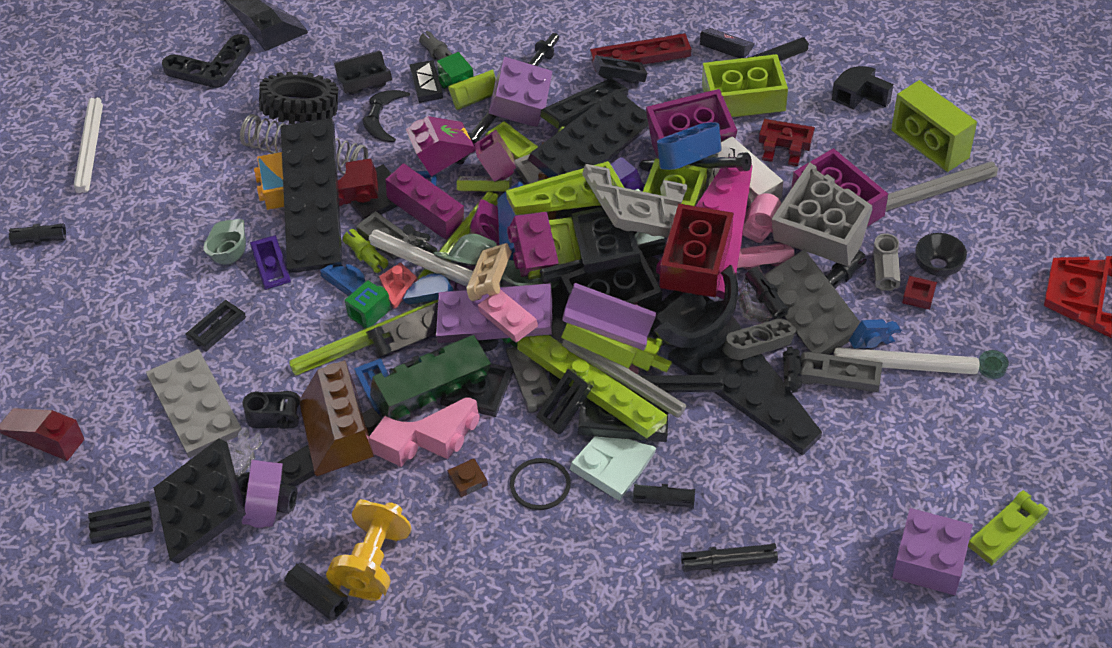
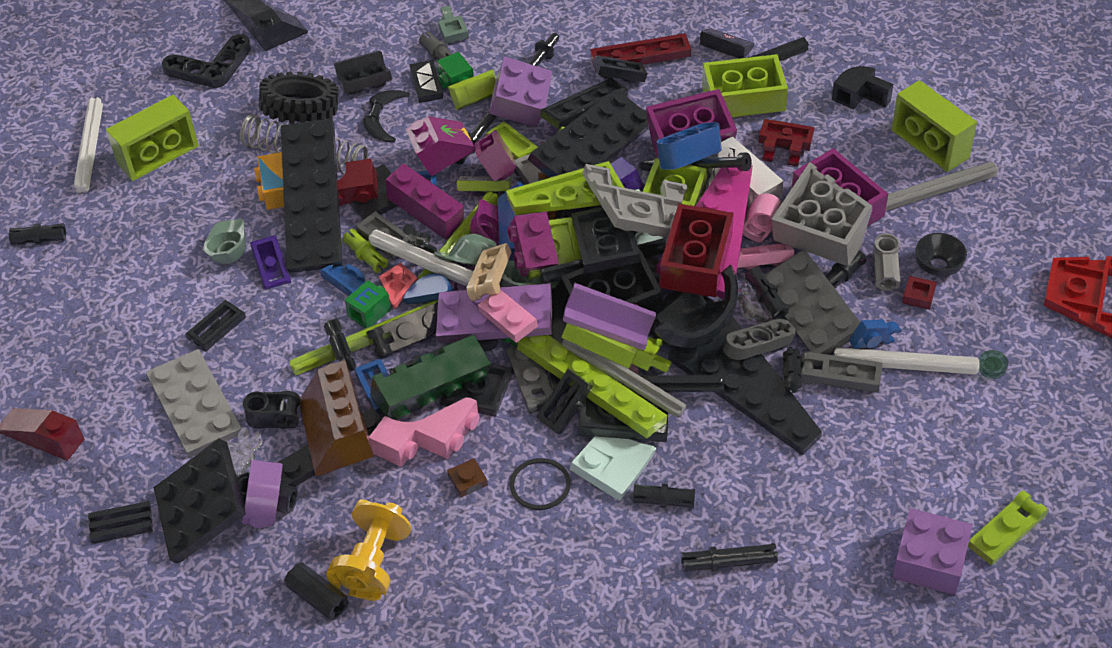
none -> lime brick [106,94,199,182]
none -> black axle [324,319,356,373]
none -> sand green plate [438,6,469,44]

